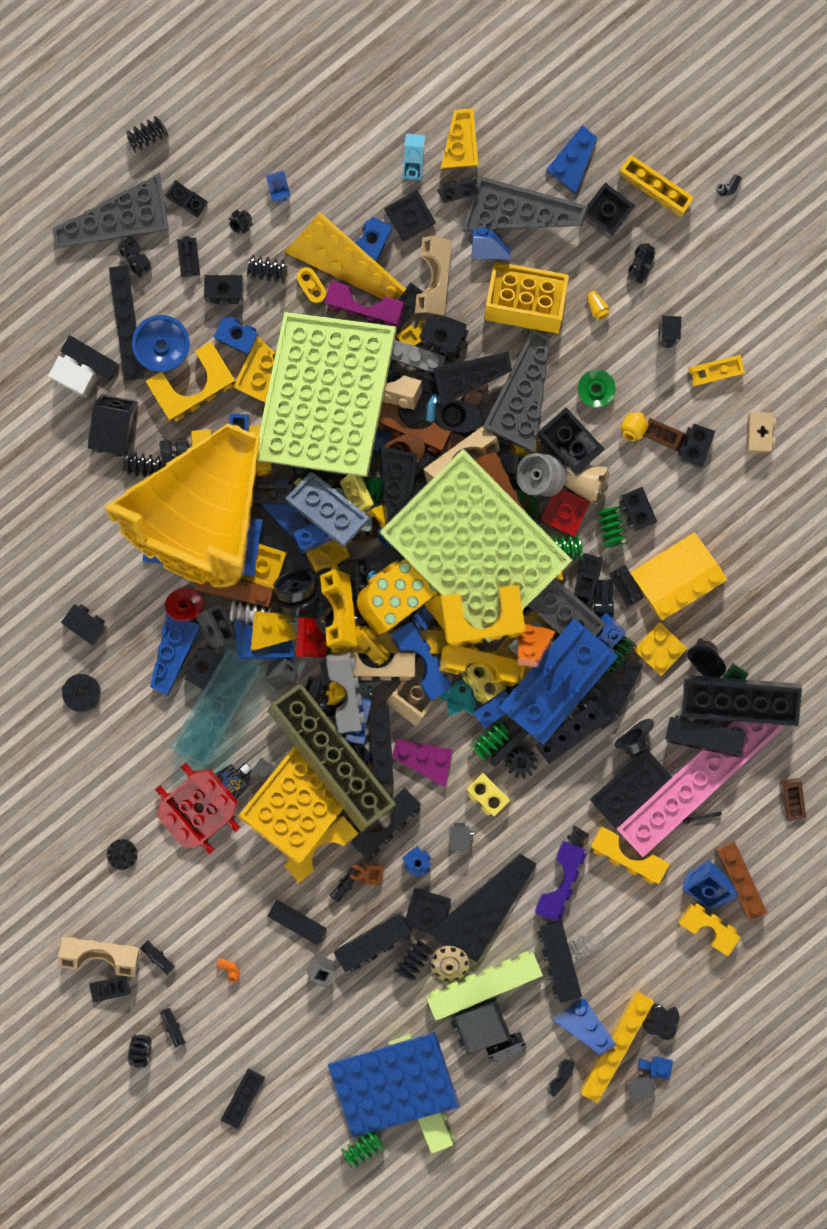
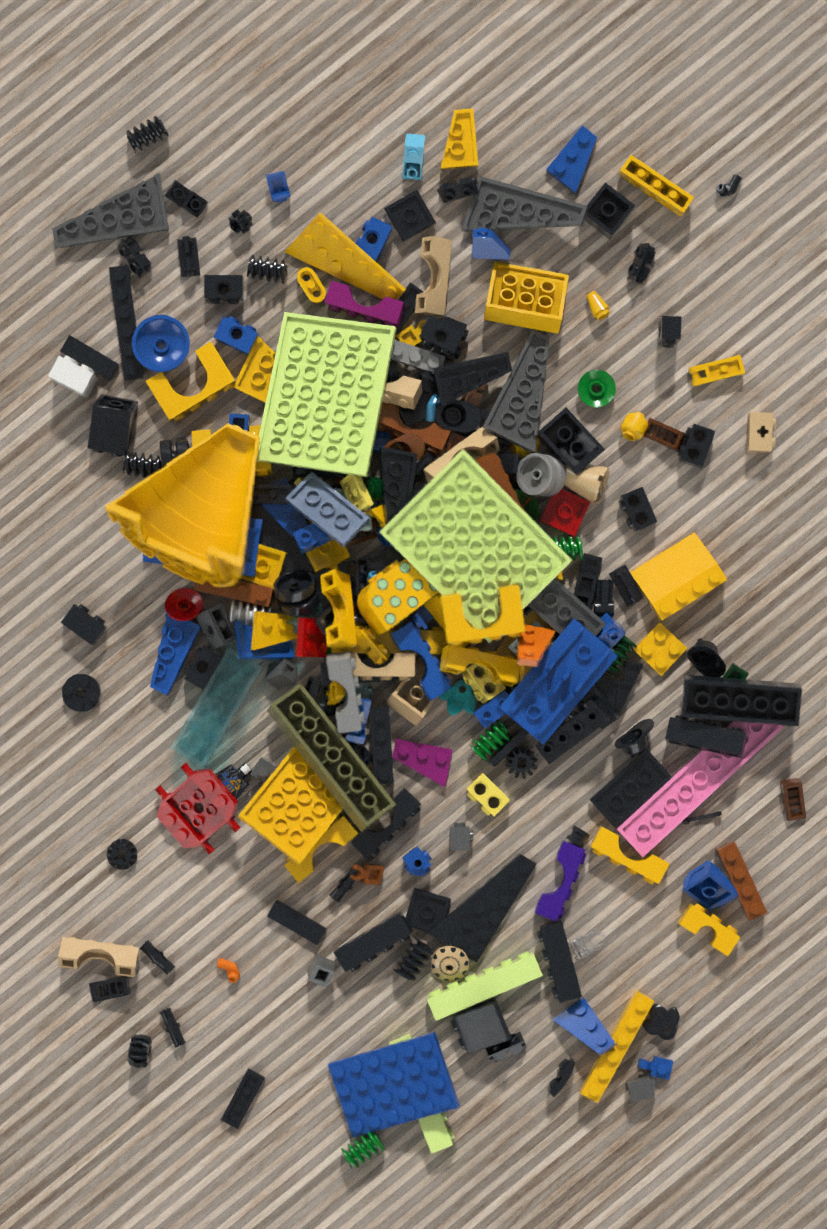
green piece [597,506,627,547] -> none

